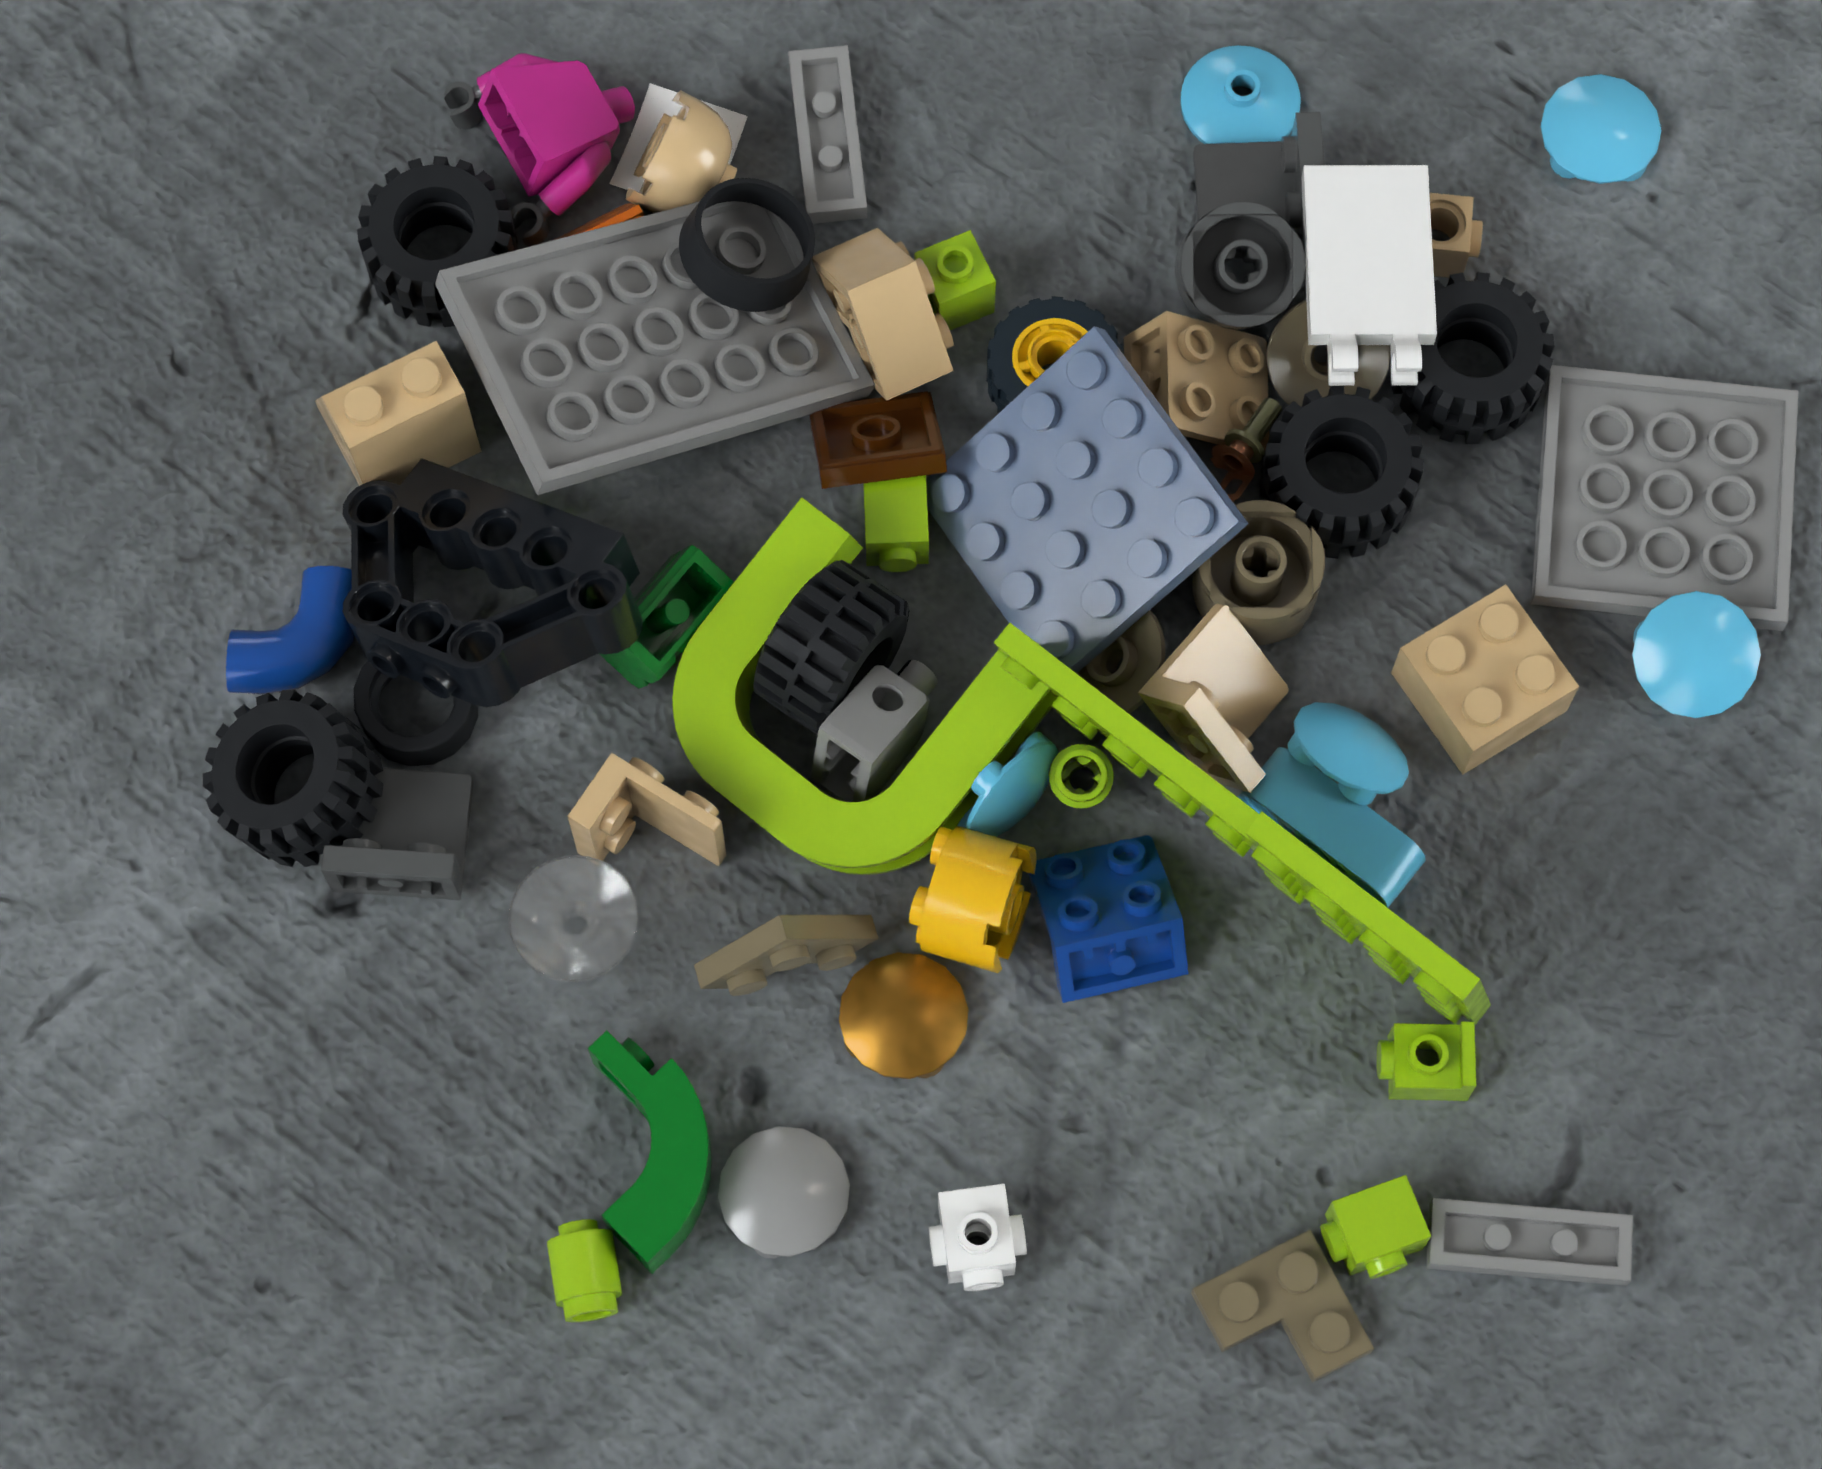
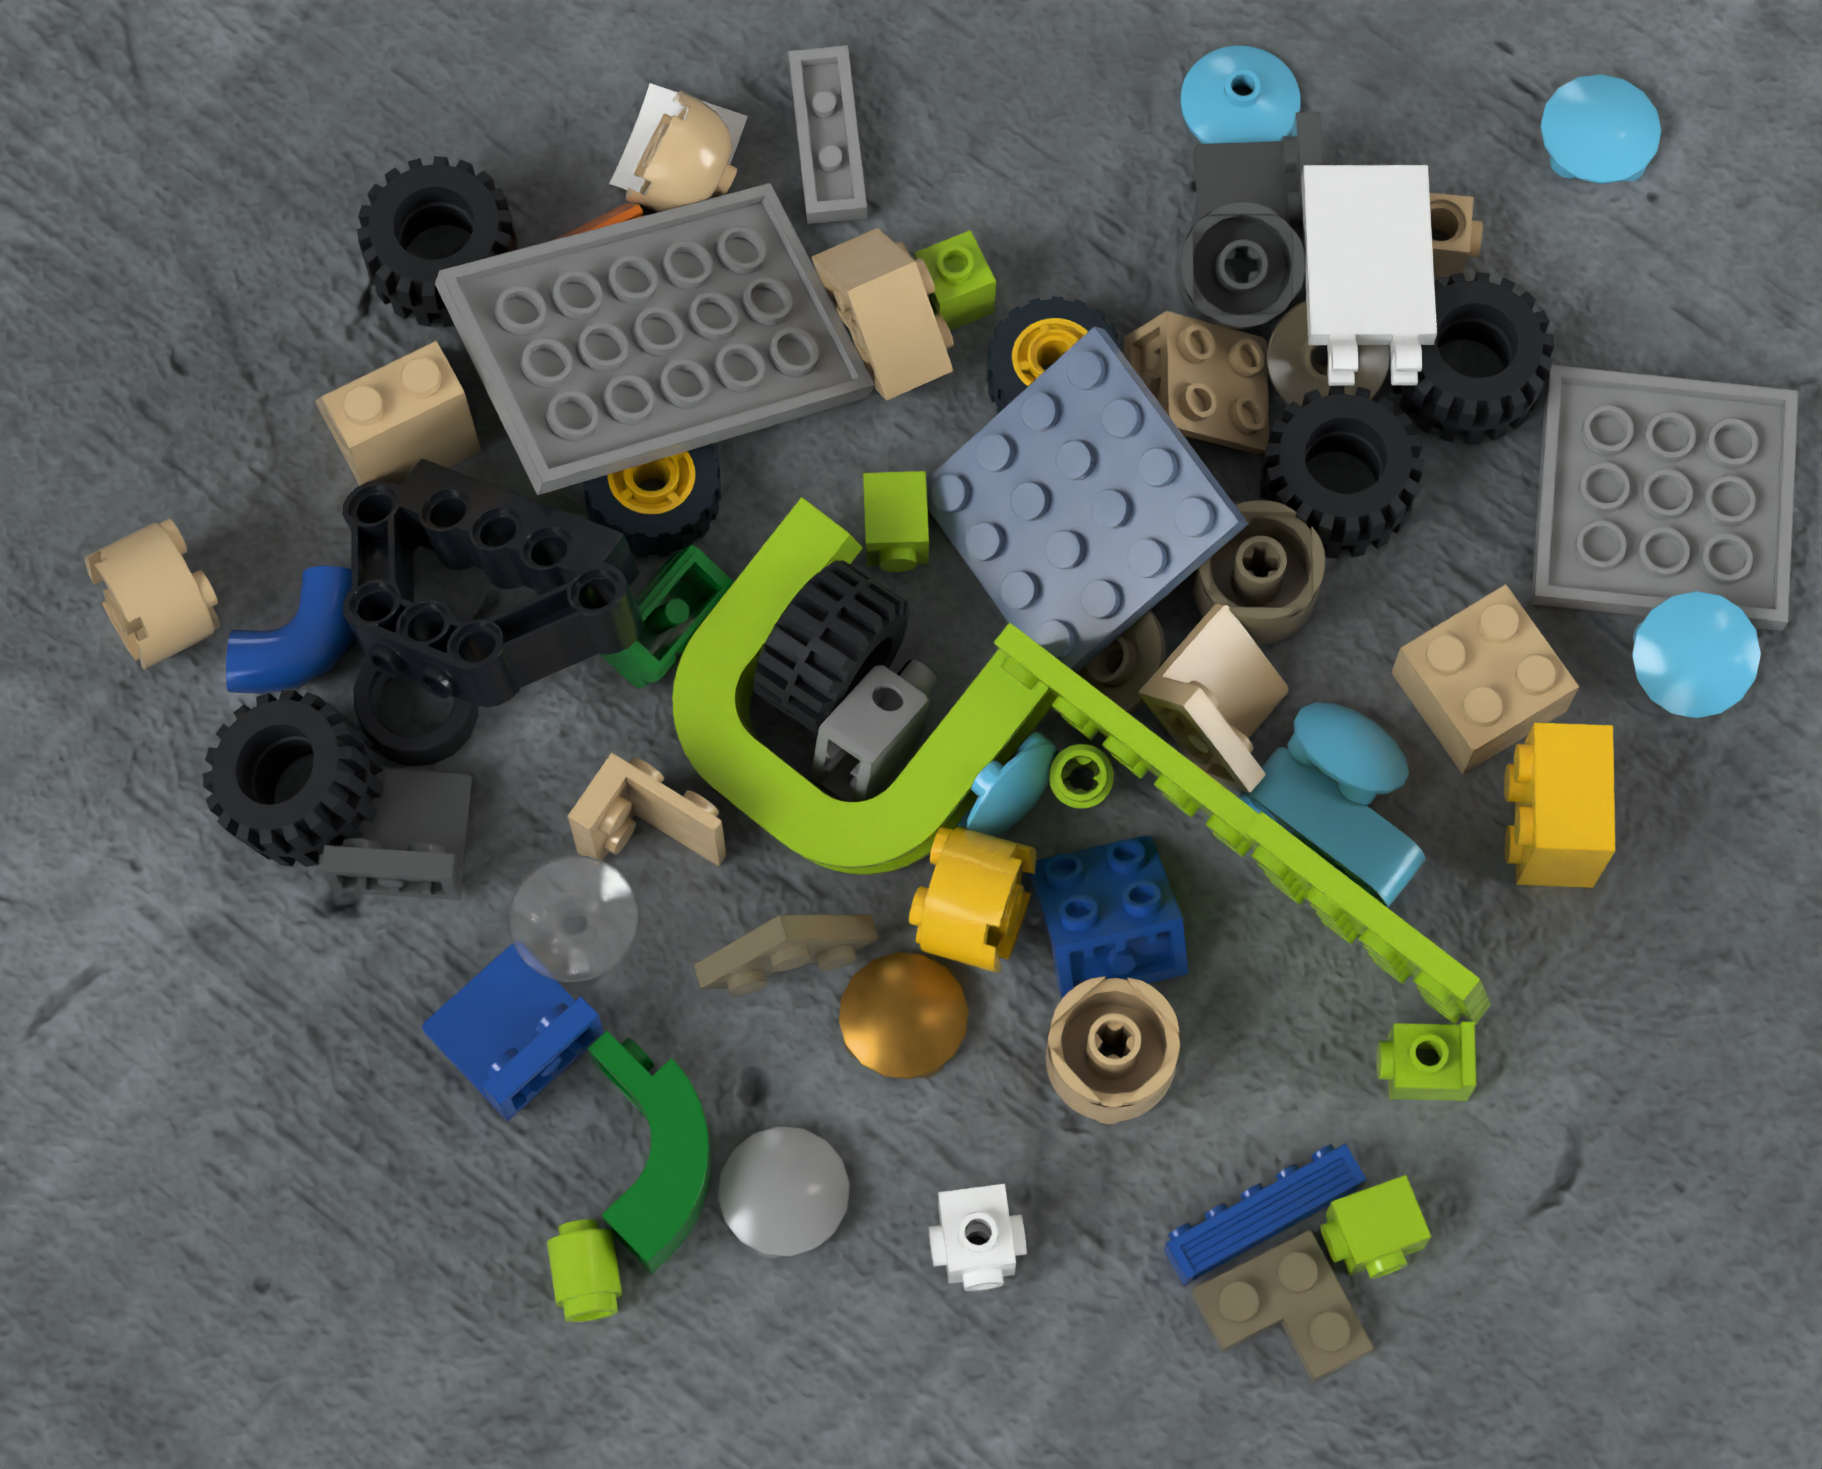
dark pink torso [444,53,635,247] -> none
black tyre [679,178,815,312] -> none
reddish brown tile [809,391,947,489] -> none
piece [1210,398,1282,502] -> none
light grey plate [1427,1198,1633,1286] -> none
none -> tan brick [84,518,221,670]
none -> blue bracket [422,942,604,1122]
none -> black wheel [583,444,721,558]
none -> tan brick [1045,976,1180,1125]
none -> blue piece [1164,1143,1367,1286]
none -> yellow brick [1504,722,1615,888]

